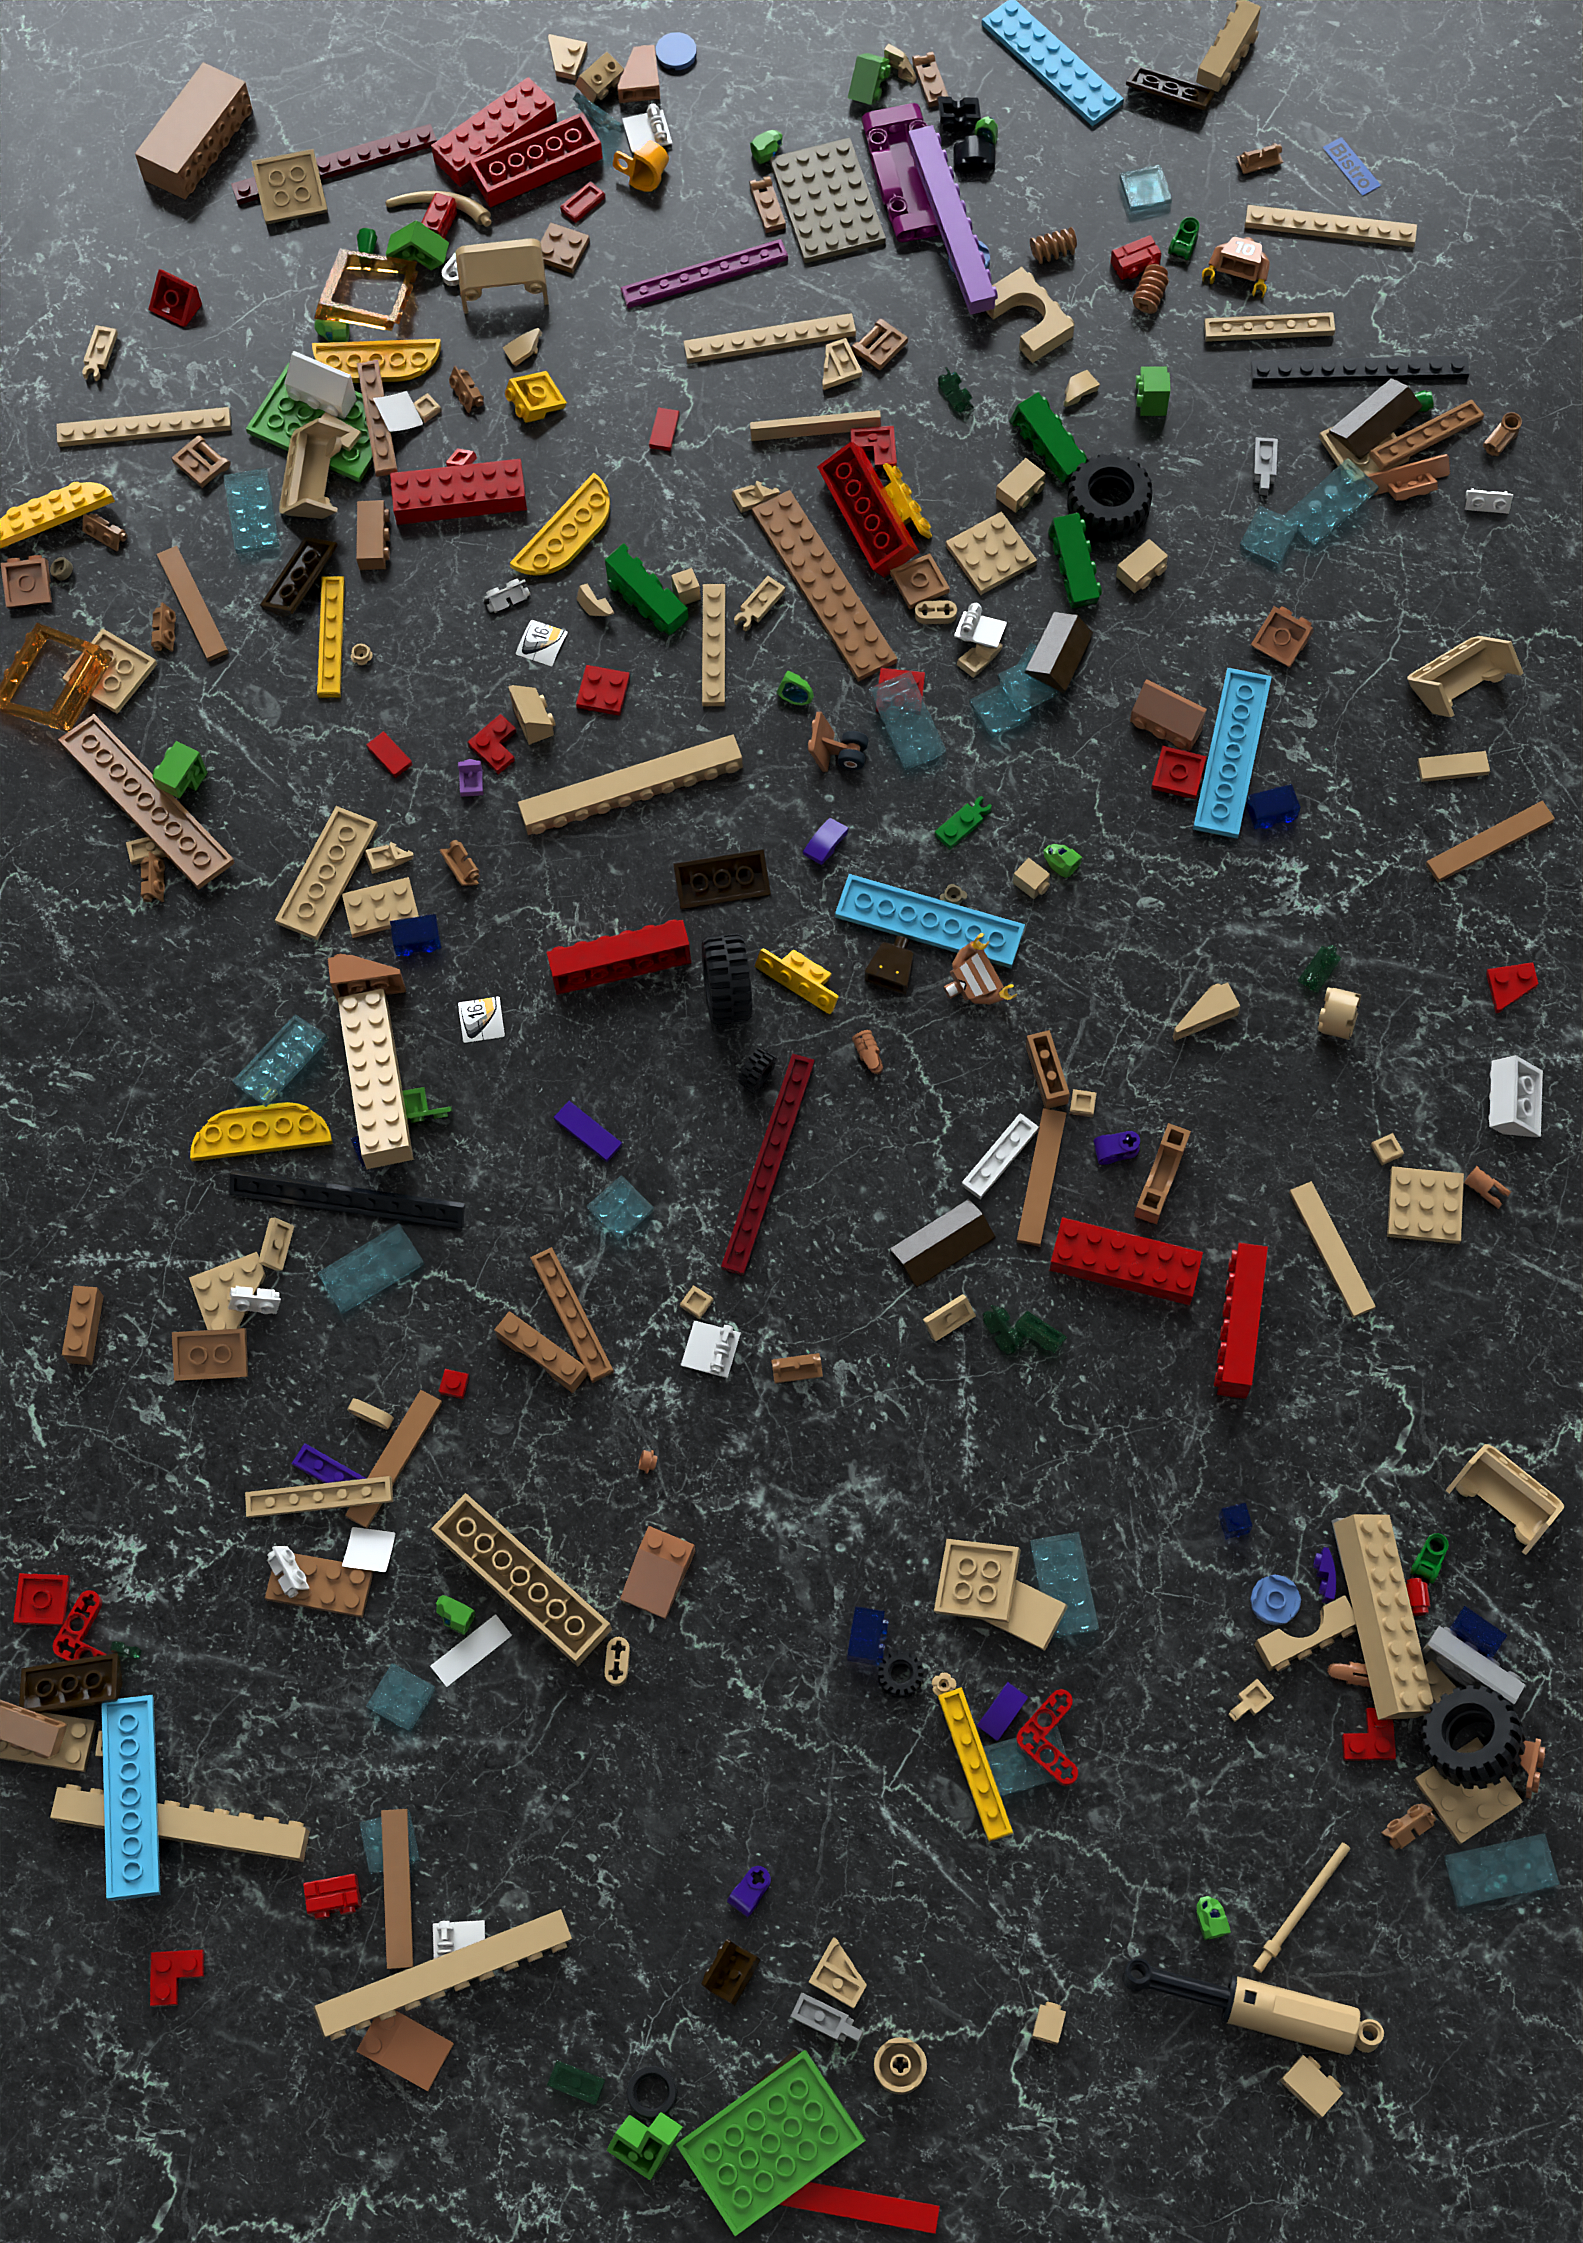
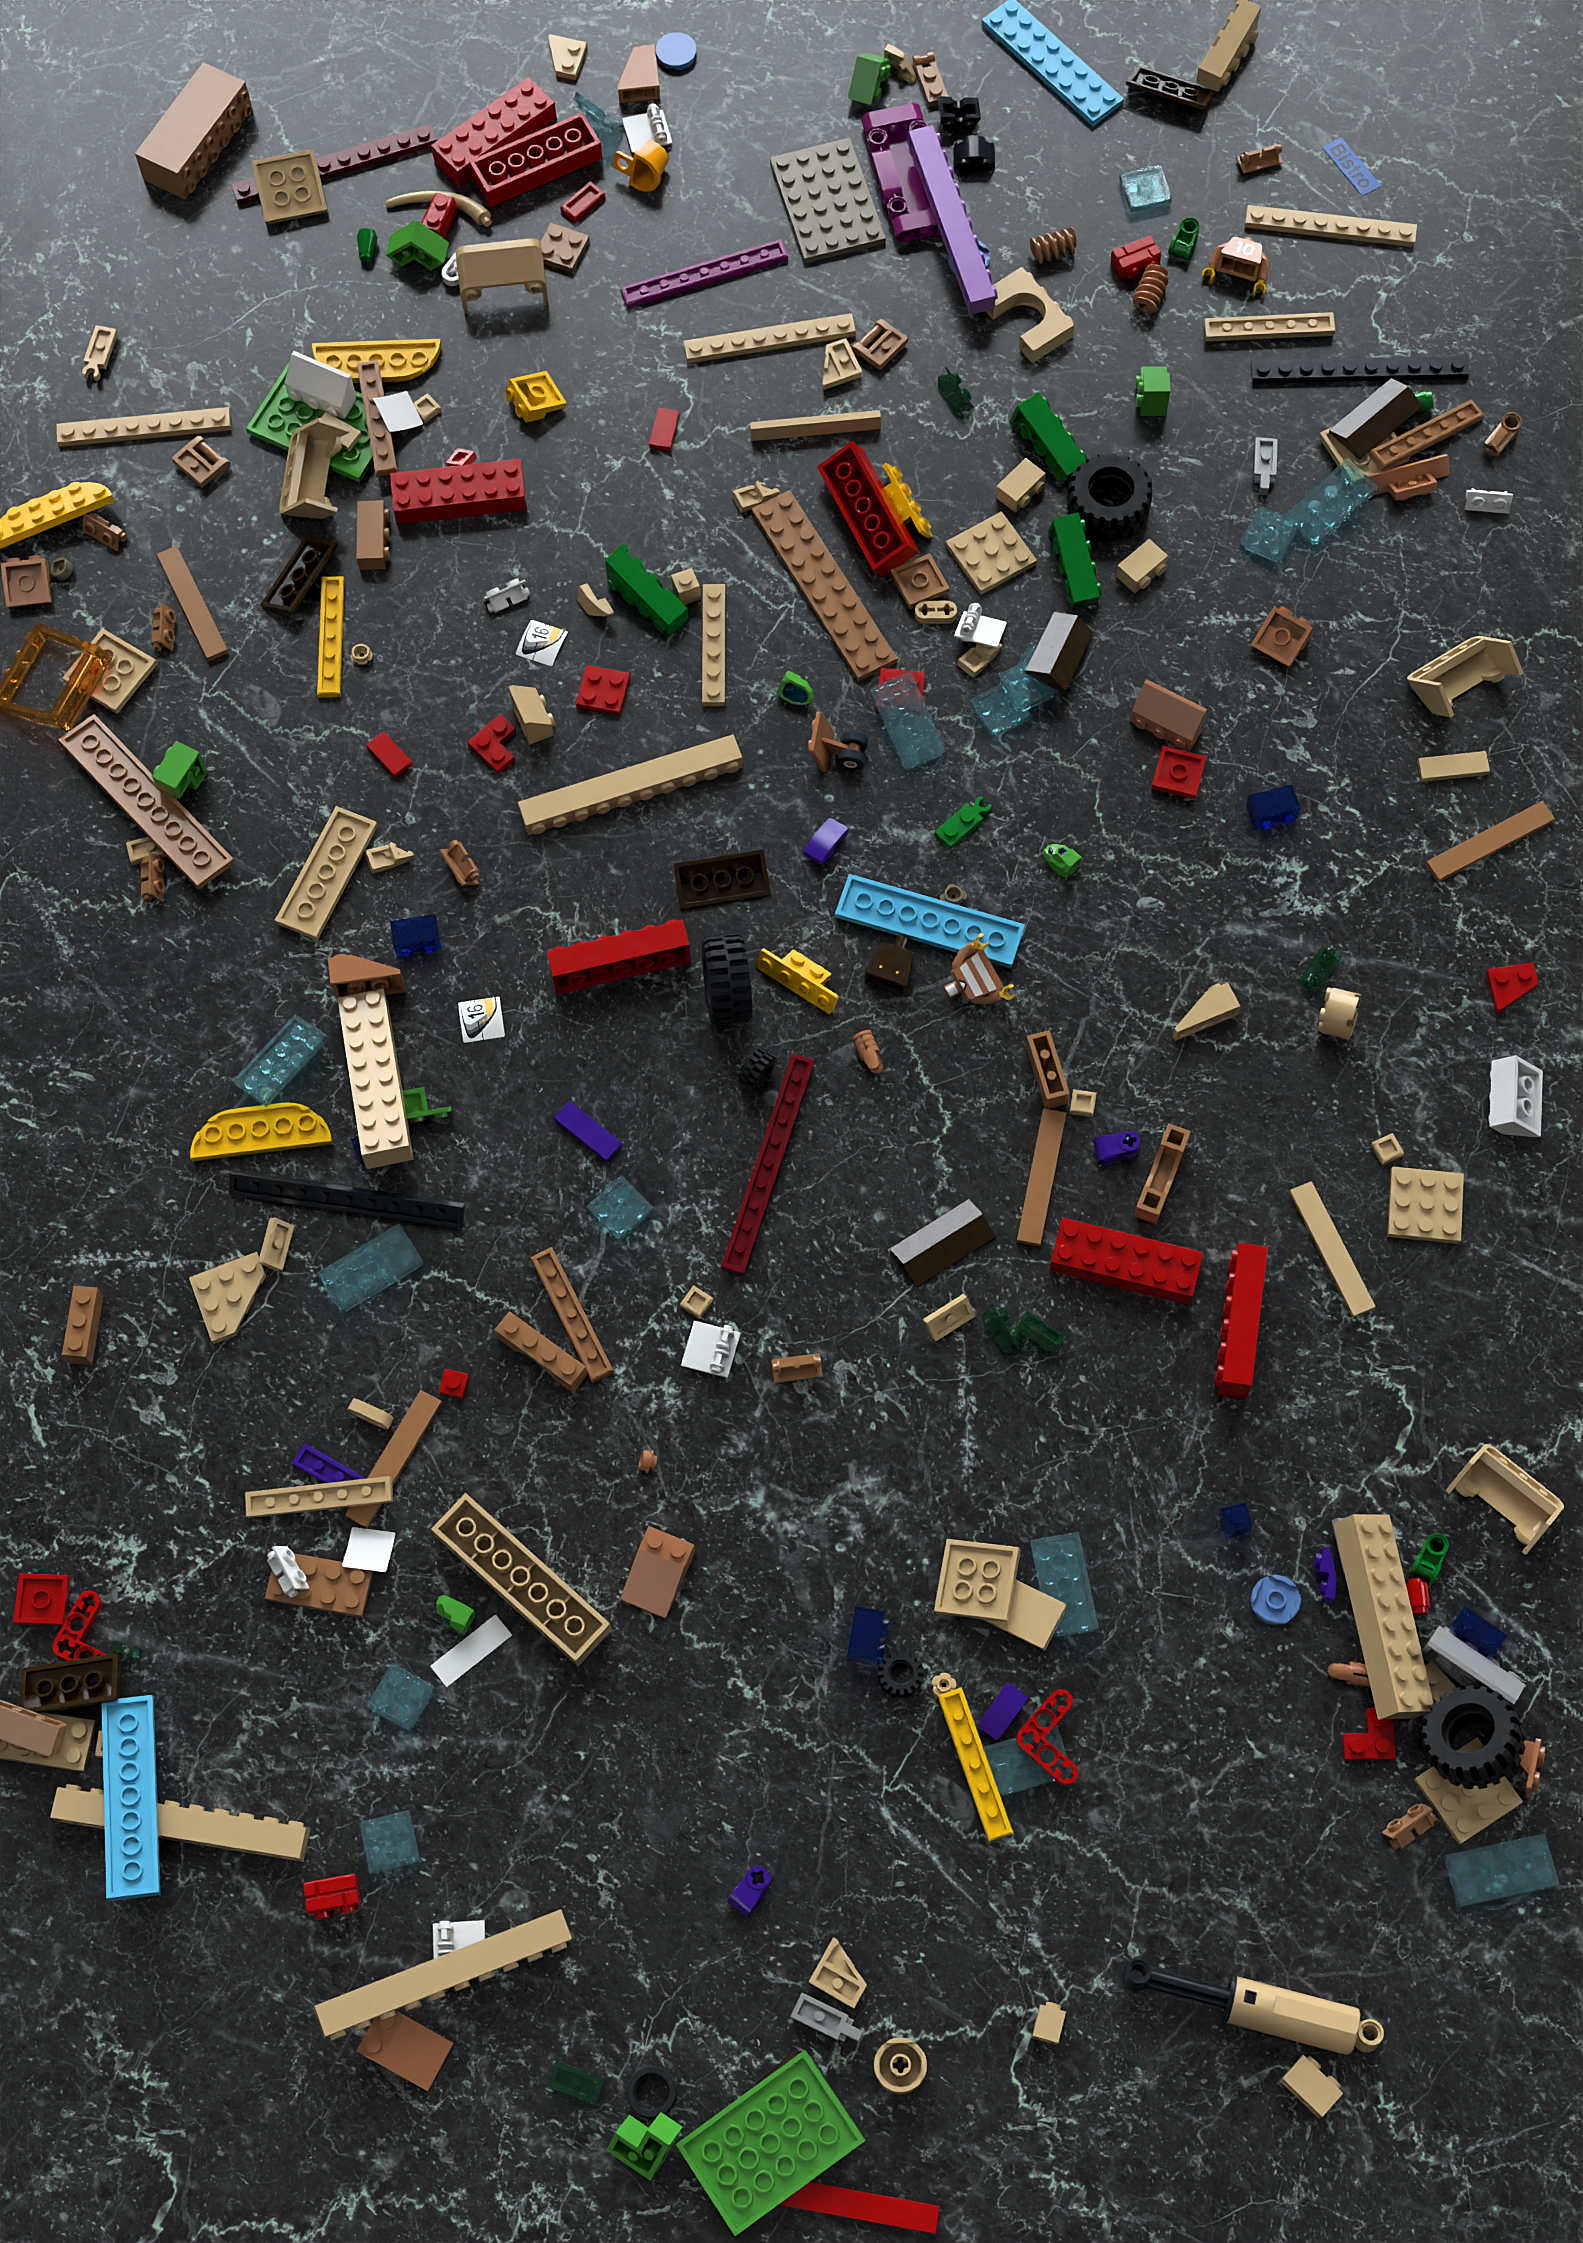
red slope [148,269,202,327] -> none
red plate [150,1950,204,2007] -> none
medium nougat plate [172,1328,248,1381] -> none
clear light blue plate [223,468,280,554] -> none
white hinge [228,1286,280,1314] -> none
clear orange windscreen [314,248,419,331] -> none
bright green rock [314,315,350,342] -> none
tan plate [342,877,420,938] -> none
medium nougat tile [381,1809,414,1969] -> none
medium nougat hinge [449,366,484,413] -> none
medium lavender bracket [458,759,483,797] -> none
tan slope [503,328,542,366] -> none
yellow plate [510,473,610,575] -> none
tan brick [575,52,624,104] -> none
tan beam [605,1637,630,1686] -> none
dark brown bracket [701,1939,761,2006] -> none
tan plate [734,576,785,631] -> none
plate [749,176,786,233] -> none
bright green rock [750,130,783,164] -> none
red plate [850,426,897,469] -> none
white plate [962,1113,1039,1199] -> none
bright green rock [975,116,998,146] -> none
tan brick [1013,858,1050,899] -> none
tan slope [1063,370,1100,407] -> none
medium azure plate [1193,668,1272,839] -> none
bright green rock [1197,1896,1231,1941] -> none
tan plate [1228,1679,1274,1722] -> none
tan bar [1253,1843,1350,1973] -> none
tan arch [1254,1595,1357,1672] -> none
nougat hinge [1464,1166,1511,1209] -> none

